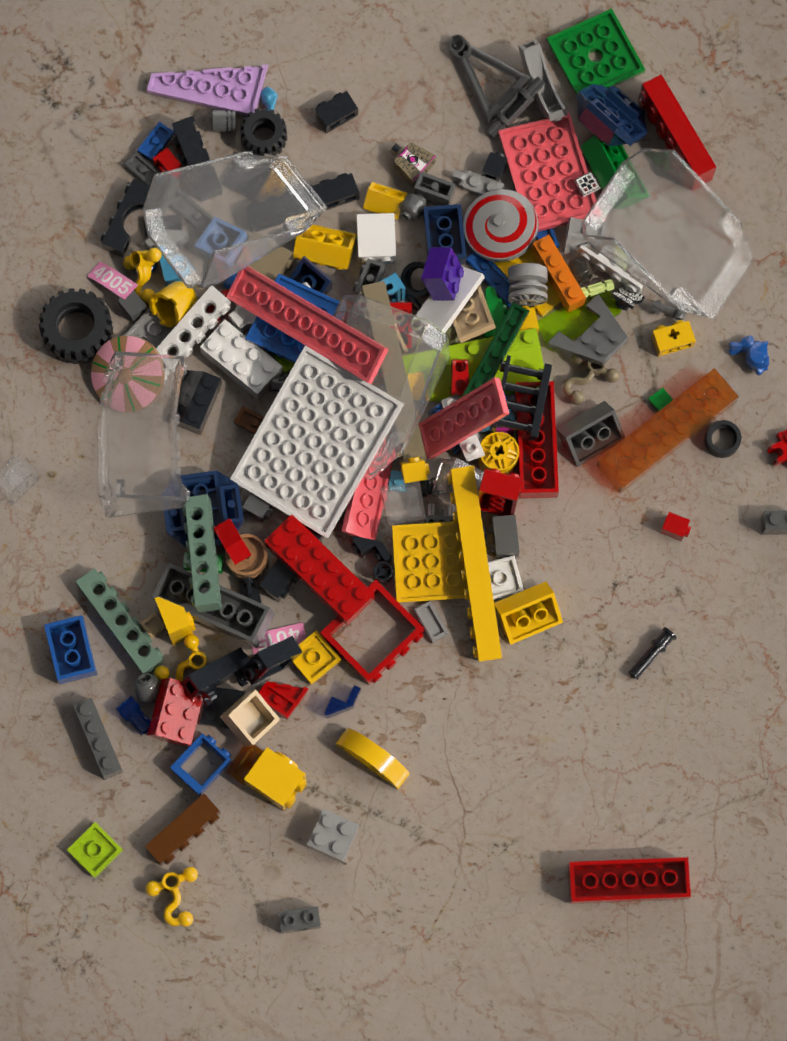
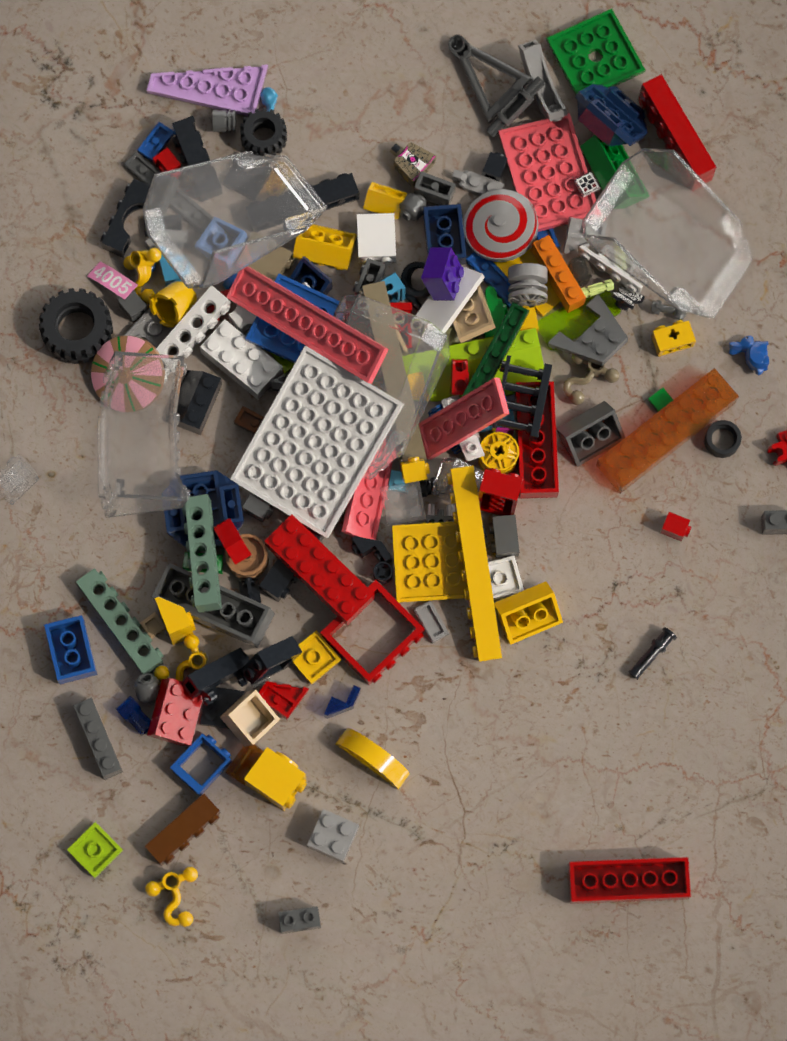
bright pink sticker [252,622,307,655] -> none
black brick [315,91,358,133] -> none

